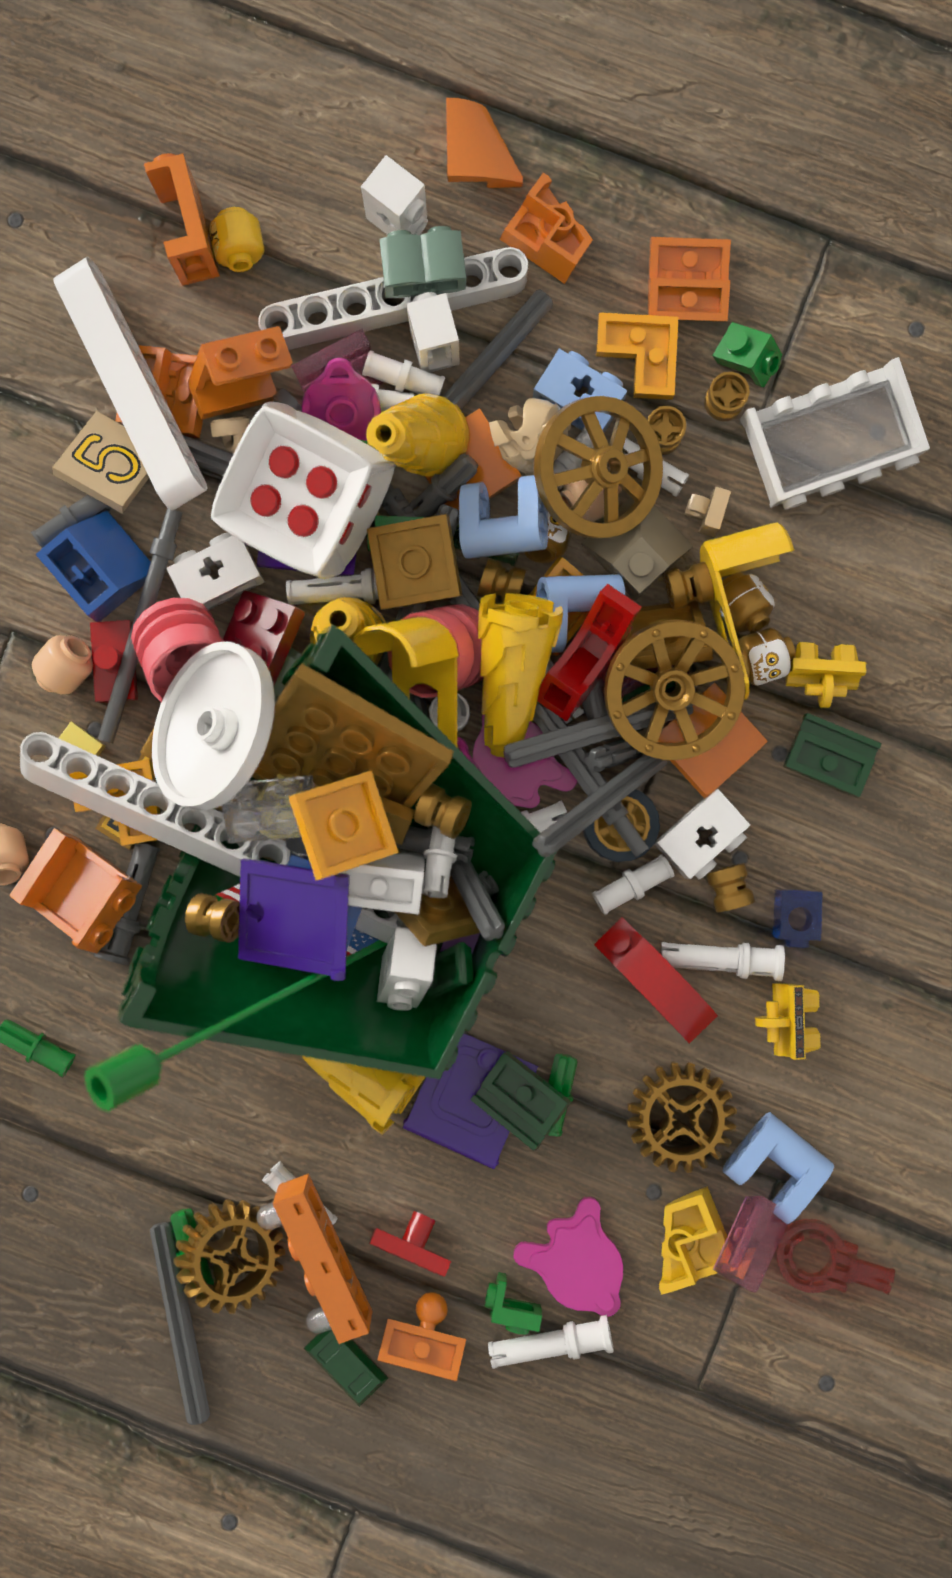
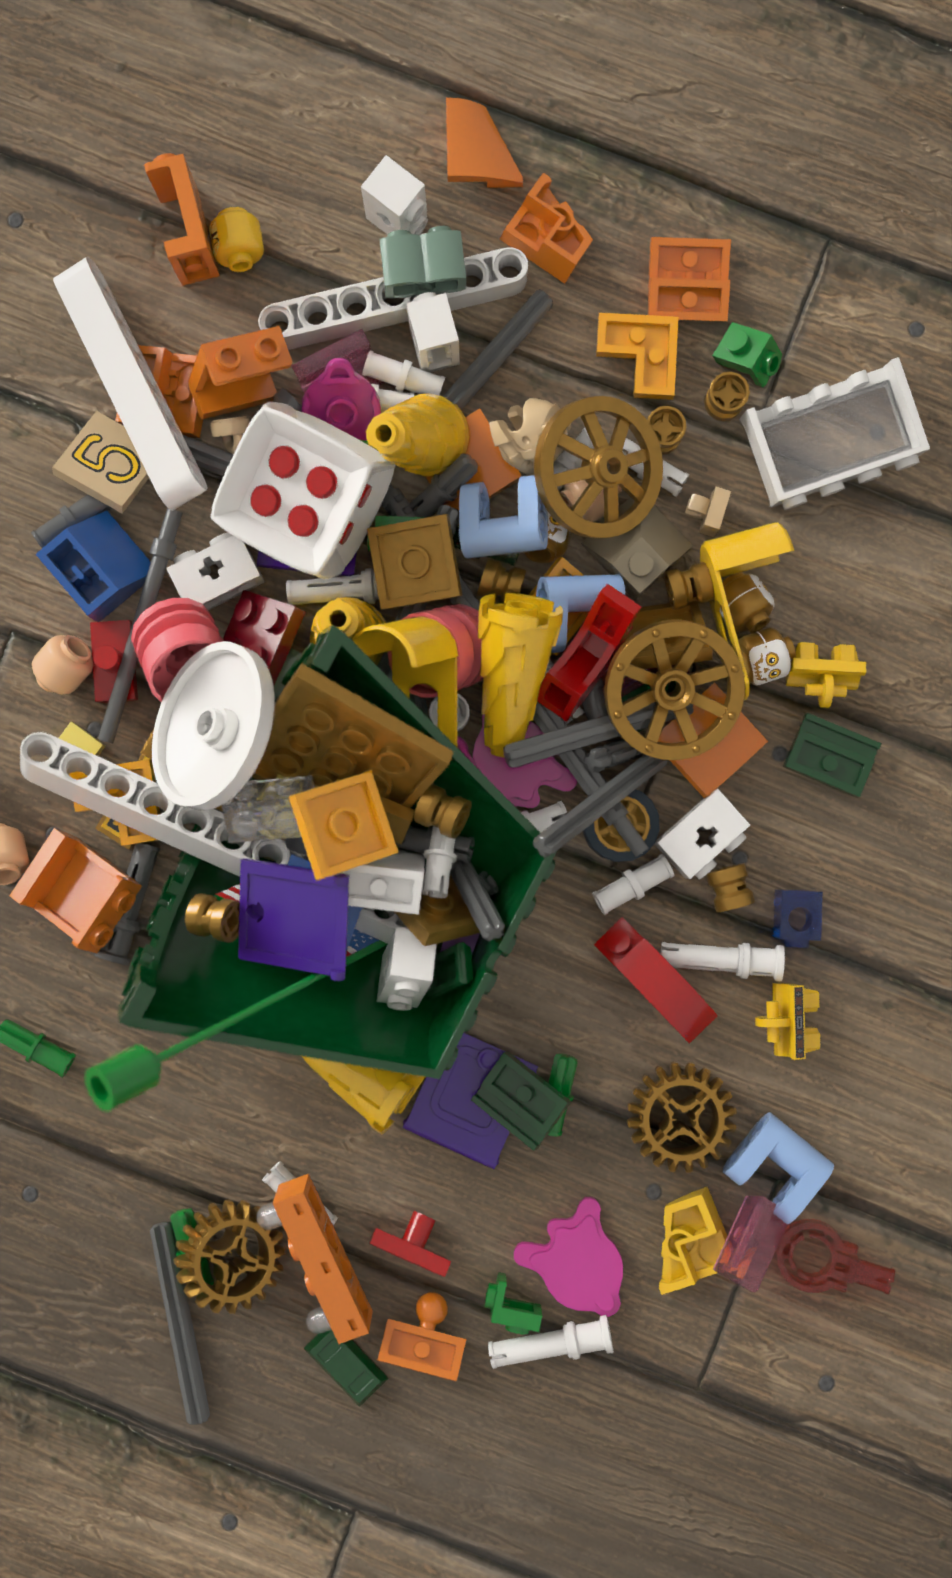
light blue brick [533,348,628,433] -> none

